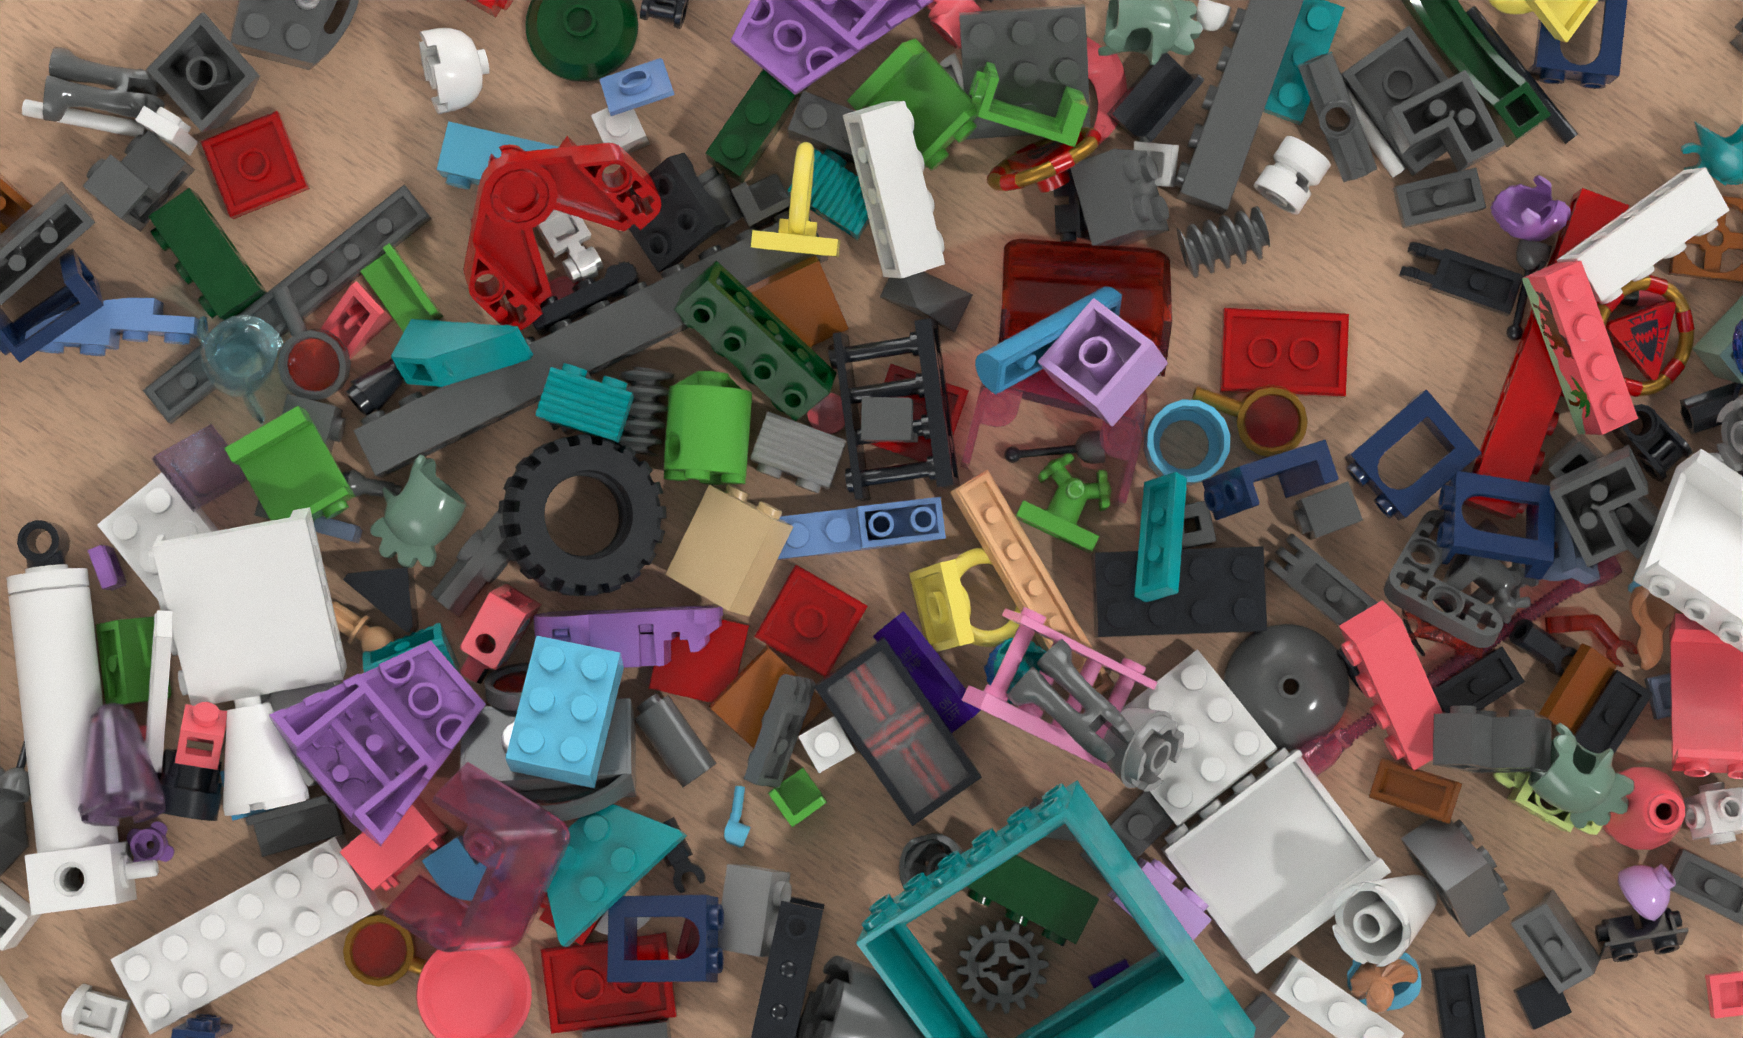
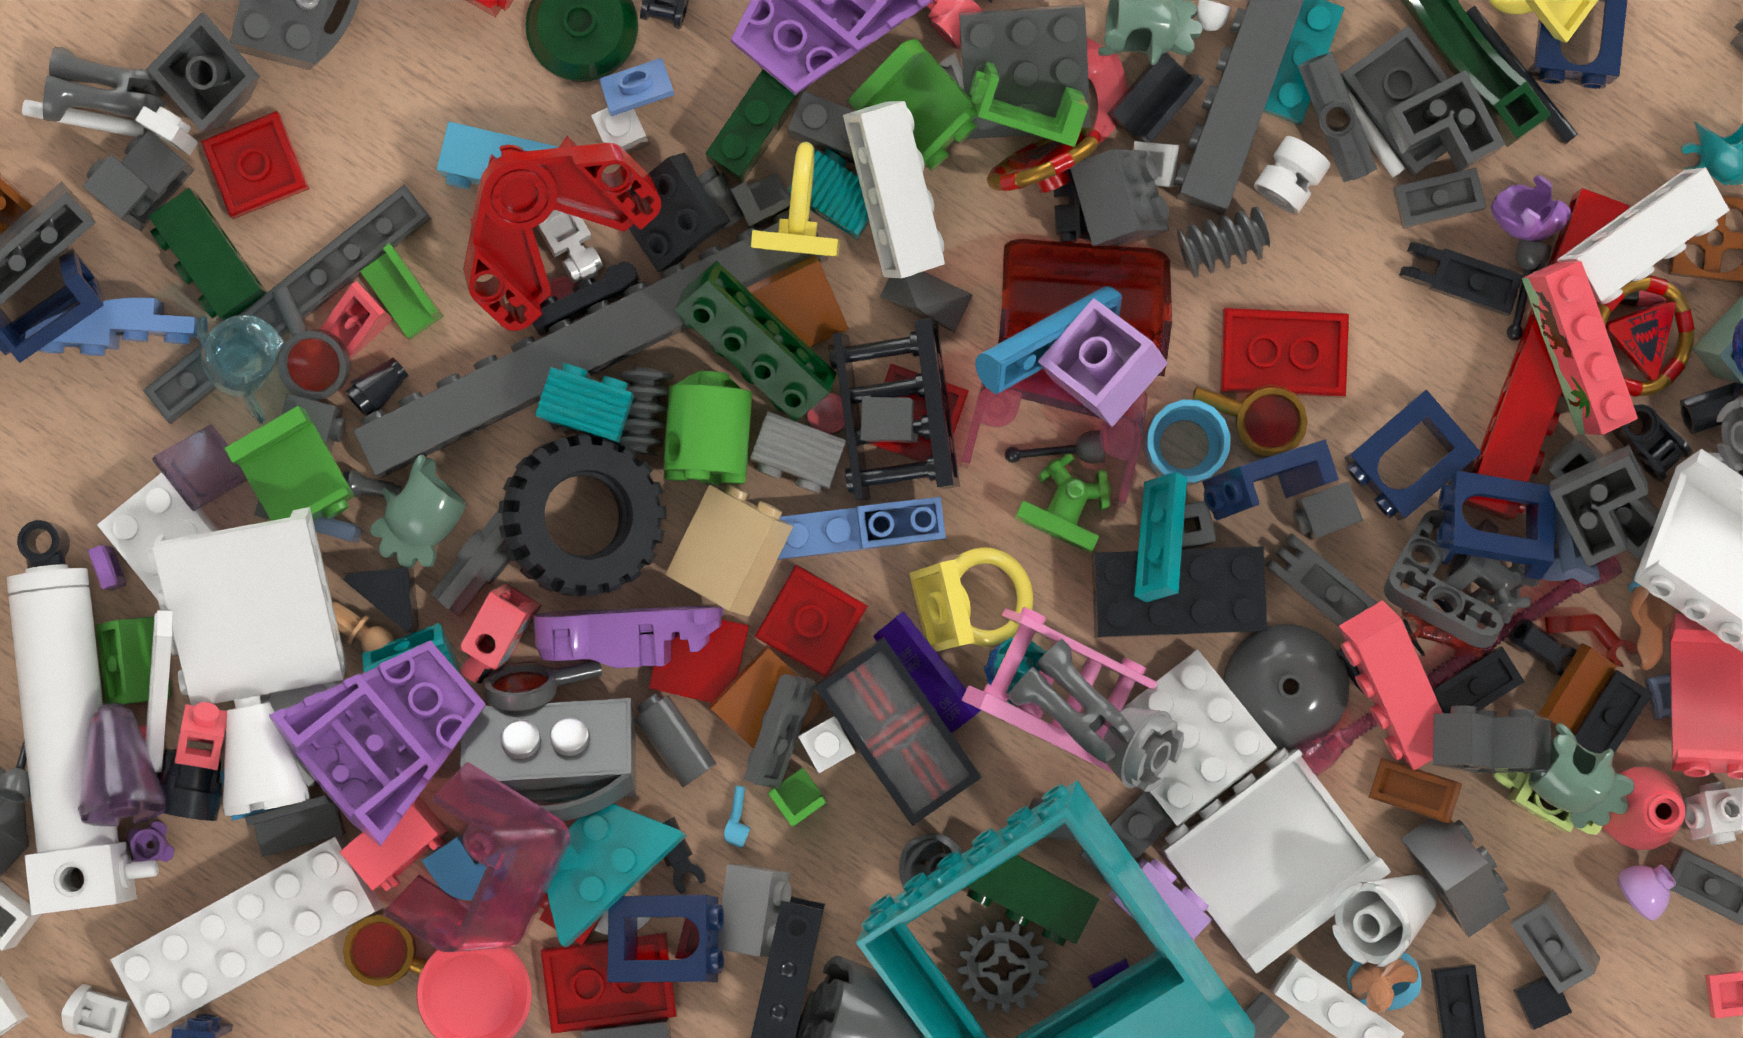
teal slope [390,319,533,387] -> none
white cylinder [419,28,489,114] -> none
medium azure brick [505,636,624,788] -> none
light nougat tile [950,469,1115,695] -> none
black hinge [1595,908,1689,962] -> none

